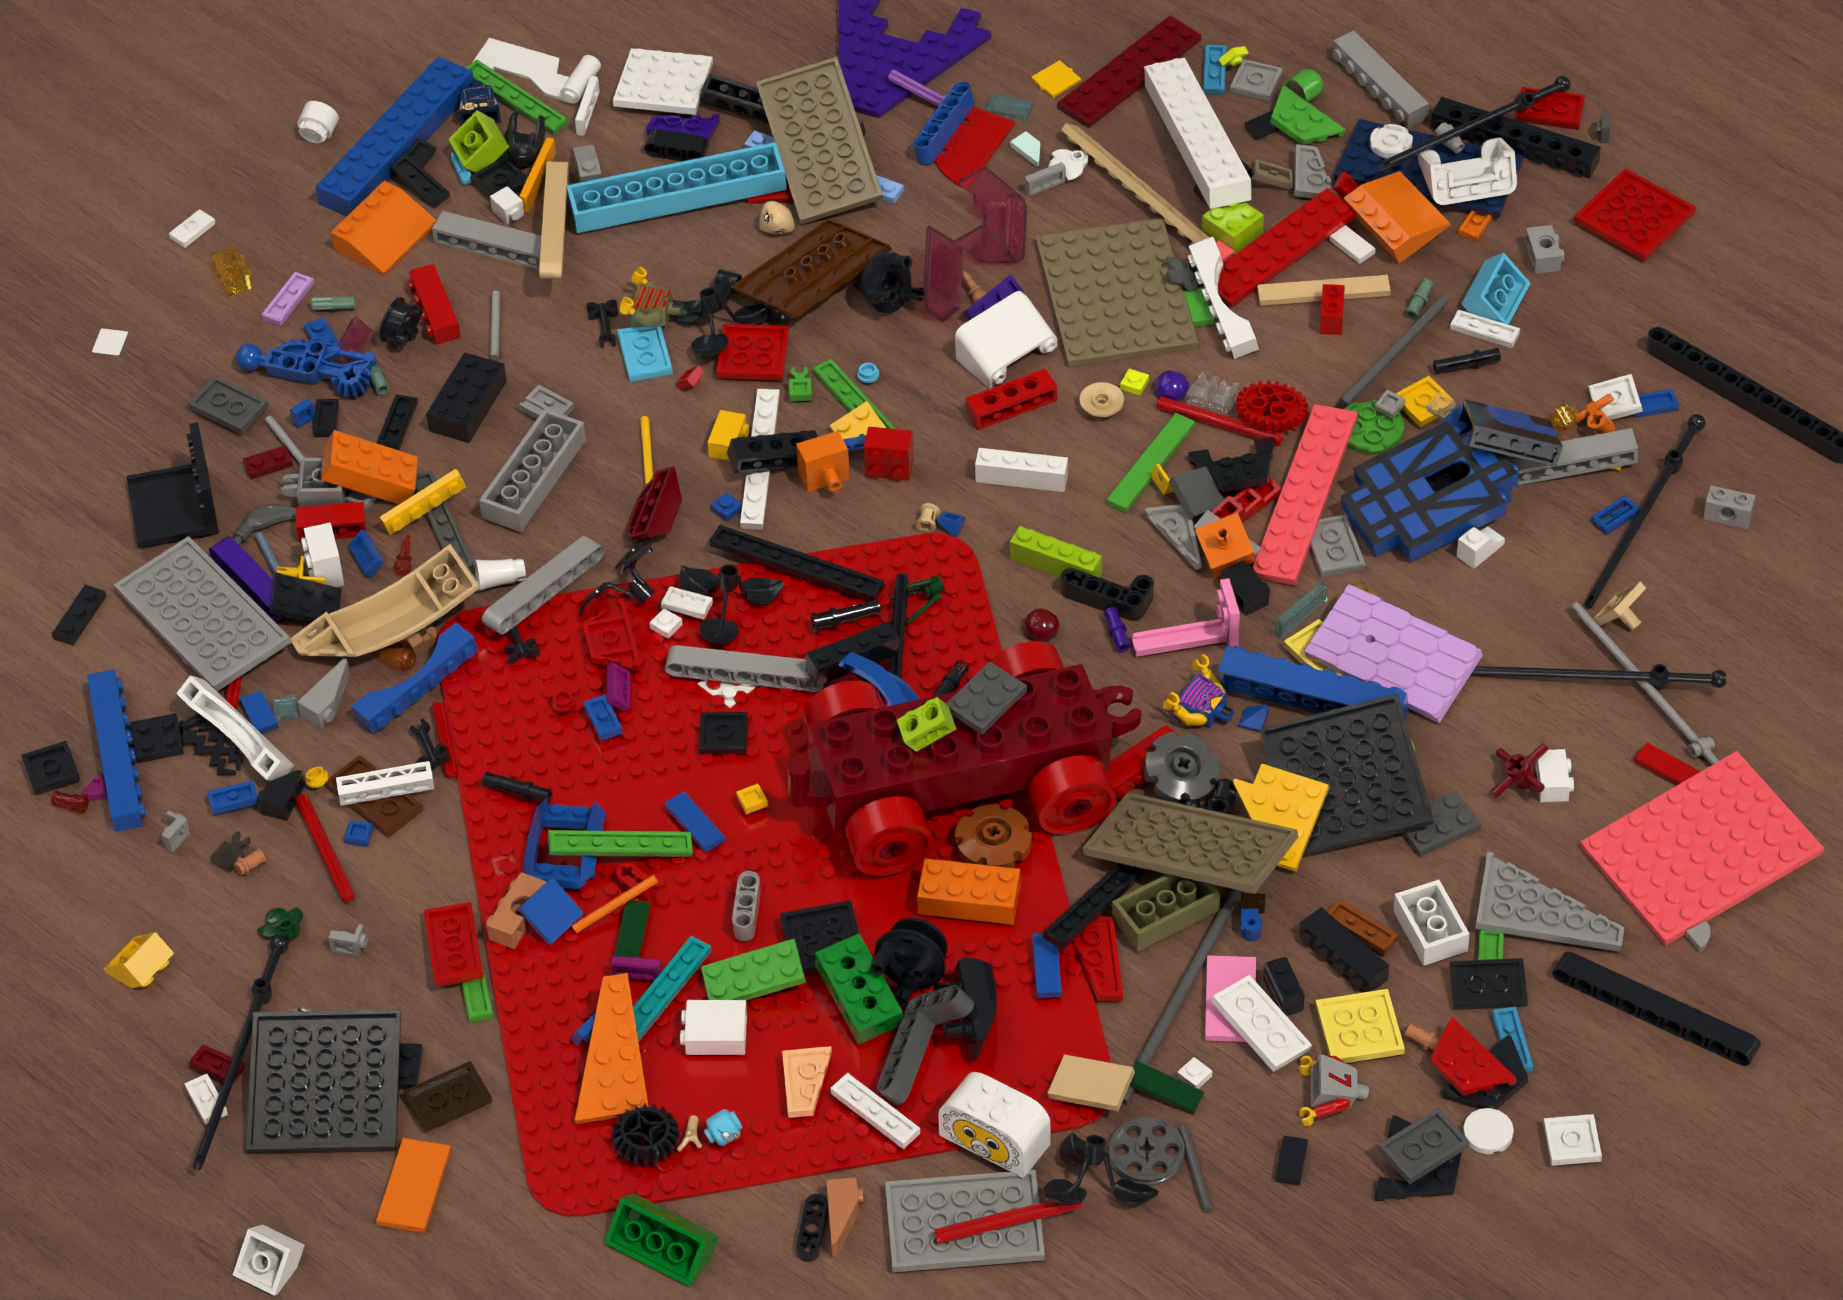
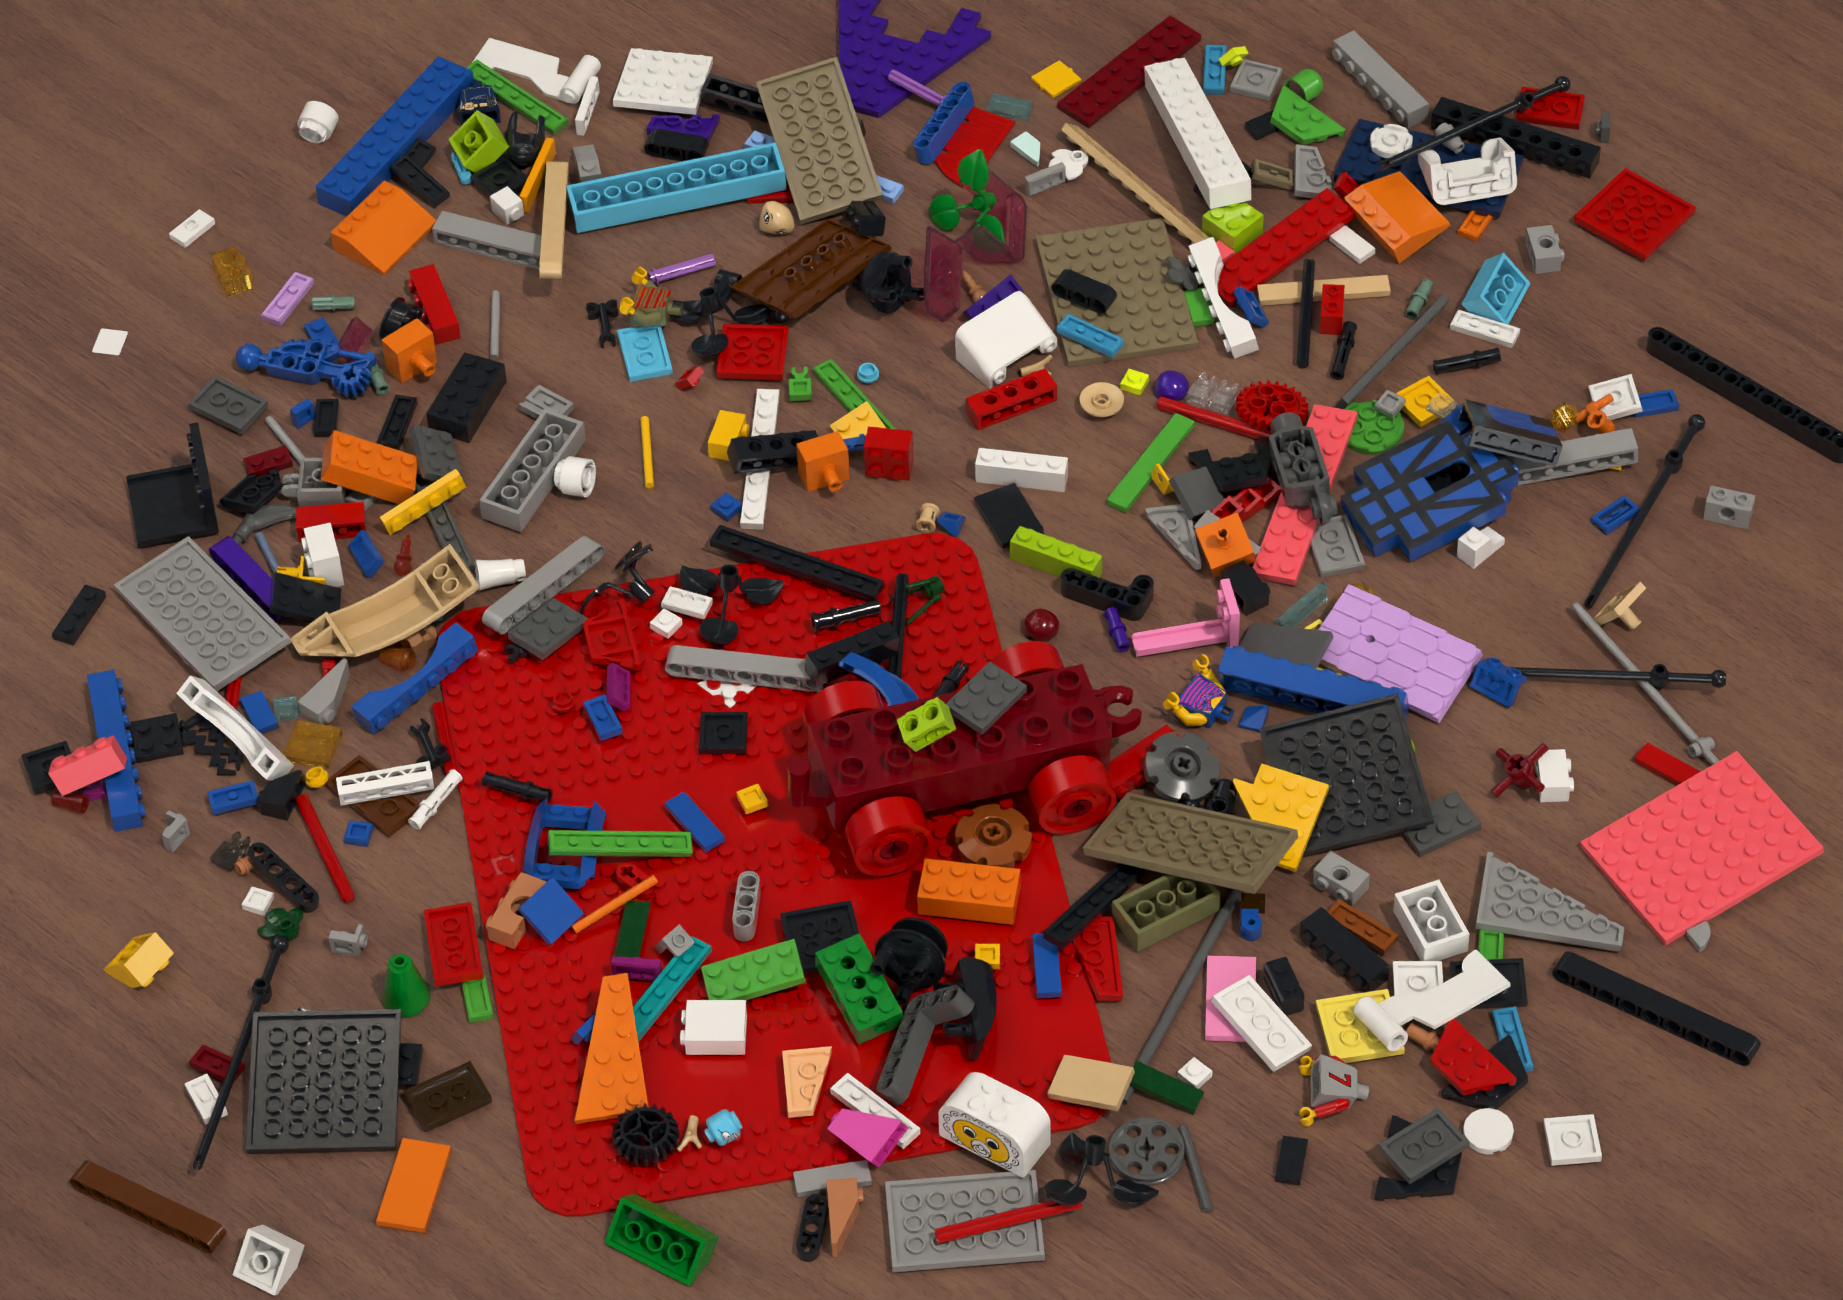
dark red wedge [624,466,682,541] -> none
none -> coral brick [48,735,127,796]
none -> reddish brown beam [69,1160,227,1254]
none -> black tile [220,469,282,515]
none -> white tile [242,886,275,916]
none -> black beam [248,842,319,913]
none -> clear yellow plate [283,720,343,769]
none -> red hand [321,659,337,679]
none -> orange brick [381,318,437,384]
none -> green cone [382,954,431,1018]
none -> white pin [408,769,463,830]
none -> dark grey plate [409,424,465,483]
none -> dark grey plate [508,598,588,660]
none -> white piece [554,456,596,498]
none -> medium lavender axle [648,254,716,285]
none -> light grey bracket [655,924,694,958]
none -> light grey tile [793,1160,872,1198]
none -> dark pink slope [827,1108,909,1168]
none -> black brick [846,201,886,236]
none -> green plant [929,149,1007,252]
none -> black tile [974,483,1044,549]
none -> yellow plate [975,944,1000,969]
none -> tan bar [1020,355,1052,377]
none -> black beam [1051,269,1117,314]
none -> dark azure tile [1057,313,1124,358]
none -> blue plate [1233,286,1269,328]
none -> dark grey tile [1239,623,1334,669]
none -> dark grey brick [1269,412,1338,526]
none -> black axle [1297,259,1315,368]
none -> light grey brick [1313,851,1370,907]
none -> black pin [1330,321,1357,380]
none -> white door [1354,949,1511,1051]
none -> white plate [1392,961,1443,996]
none -> blue bracket [1470,657,1528,707]

